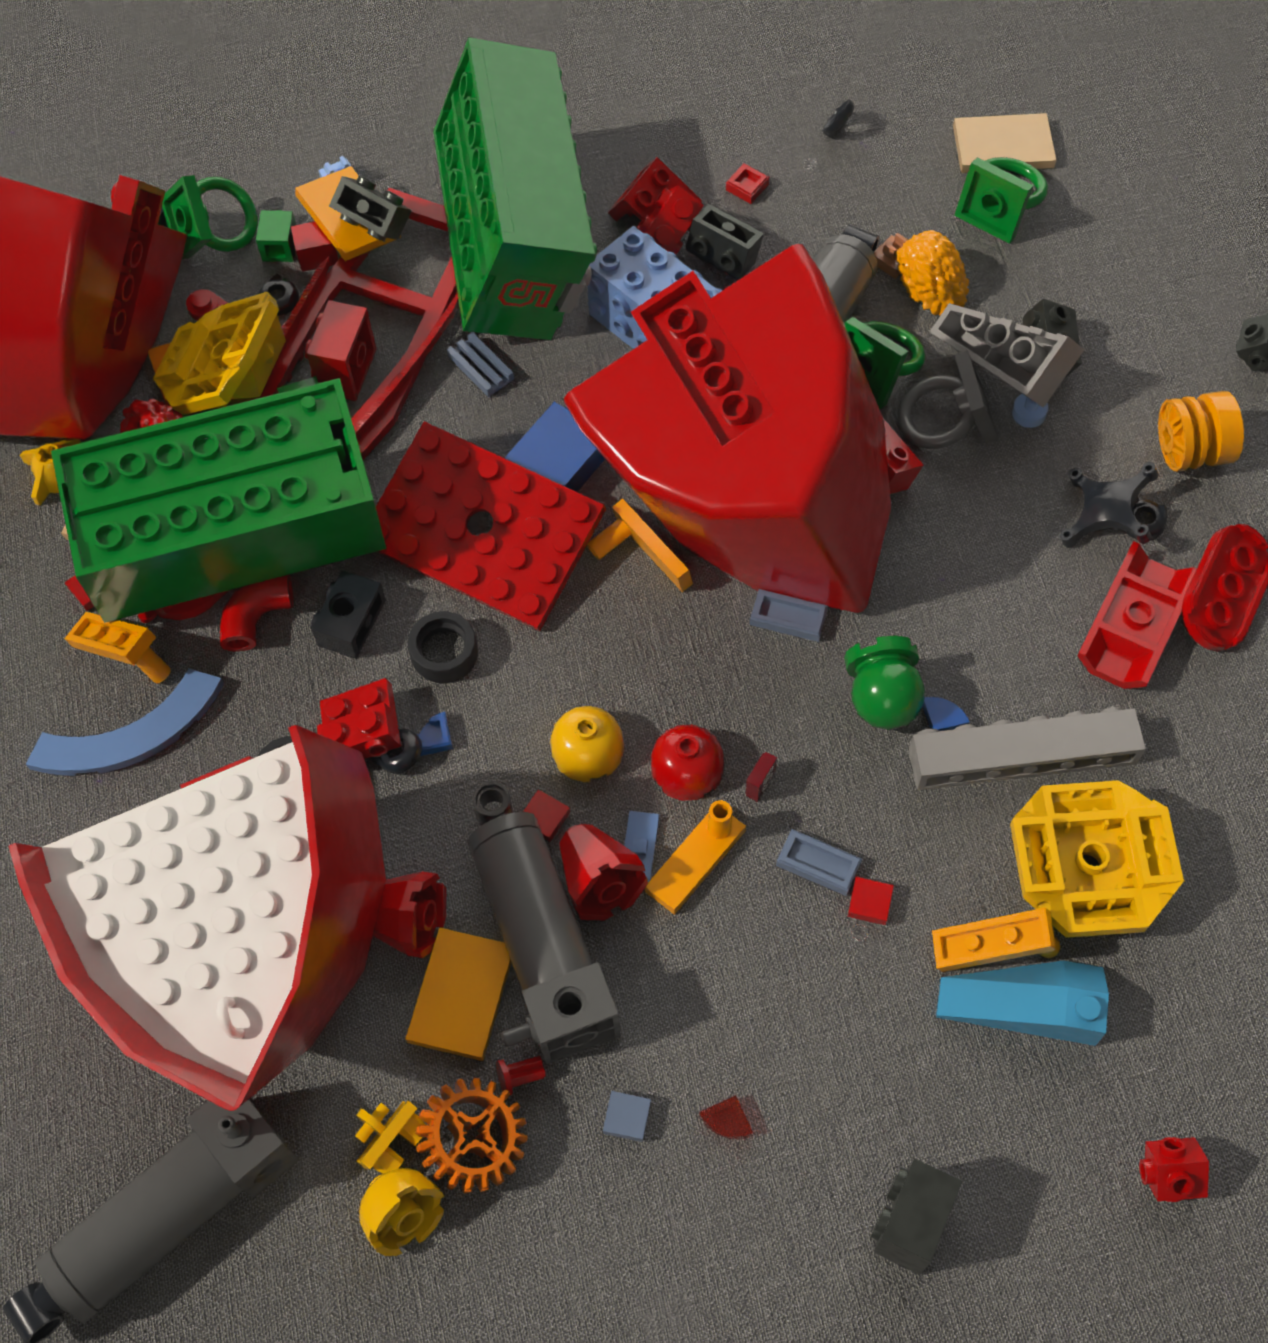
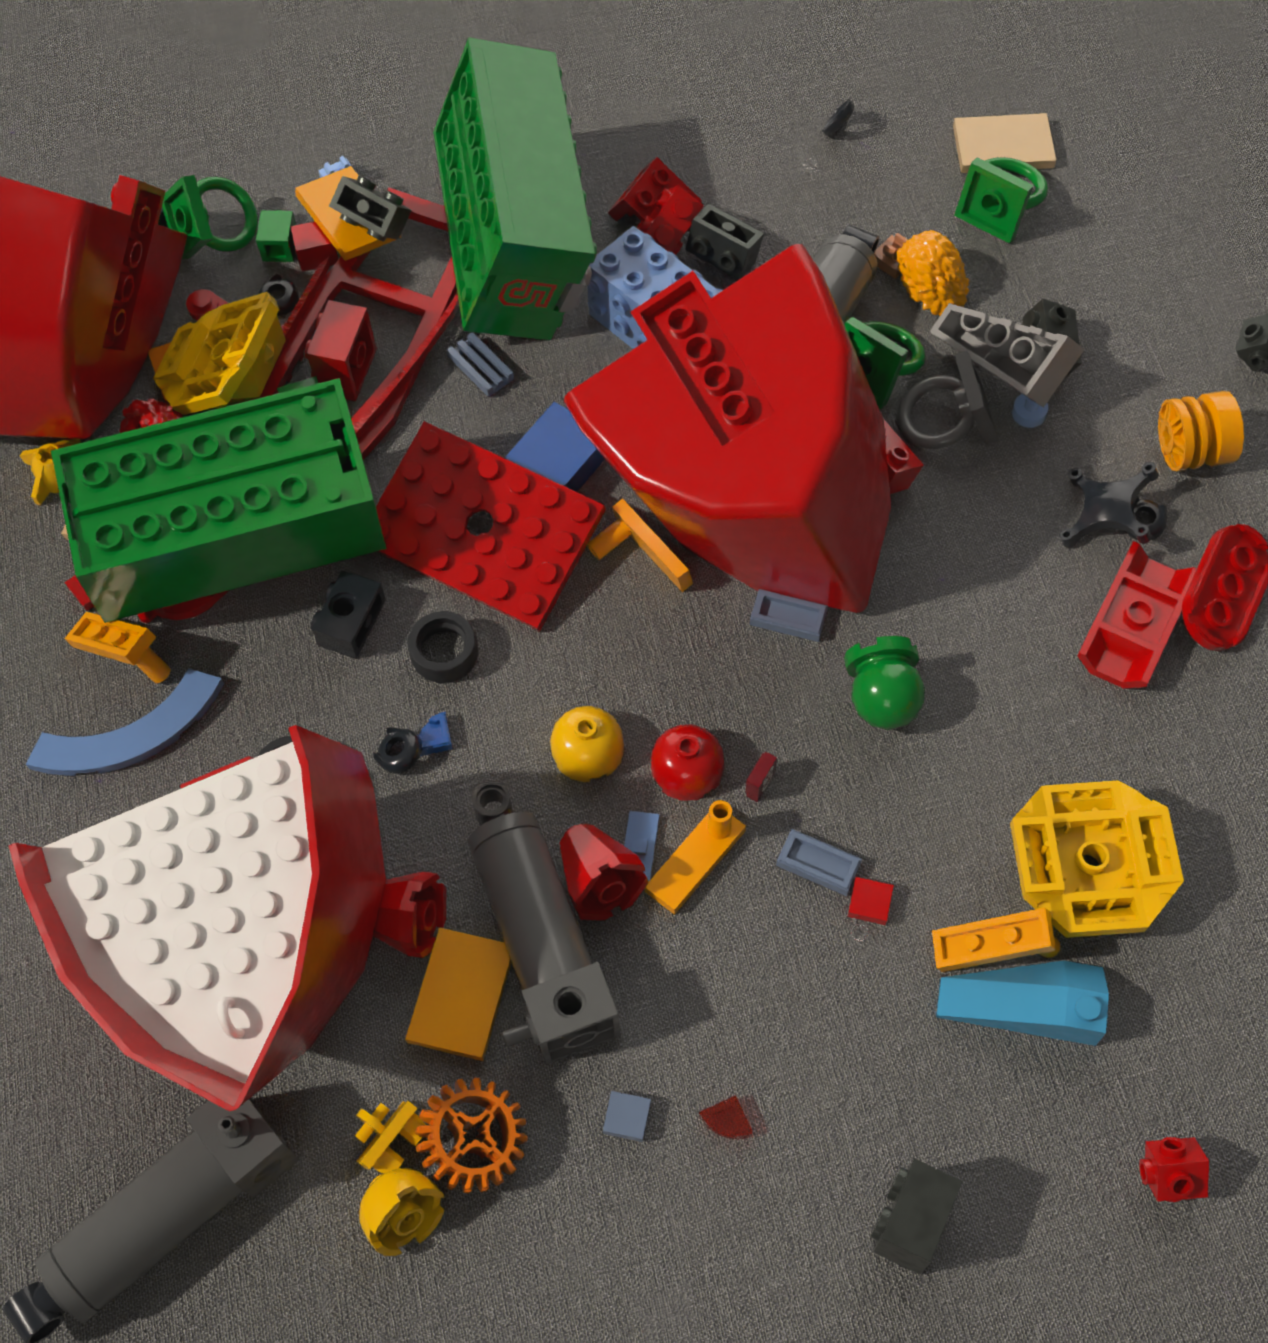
red cylinder [220,574,294,652] -> none
red plate [317,678,401,759] -> none
red piece [496,1056,546,1096] -> none
red tile [523,789,570,842] -> none
red tile [726,163,770,204] -> none
light grey brick [909,707,1146,790] -> none
blue tile [922,697,970,731] -> none

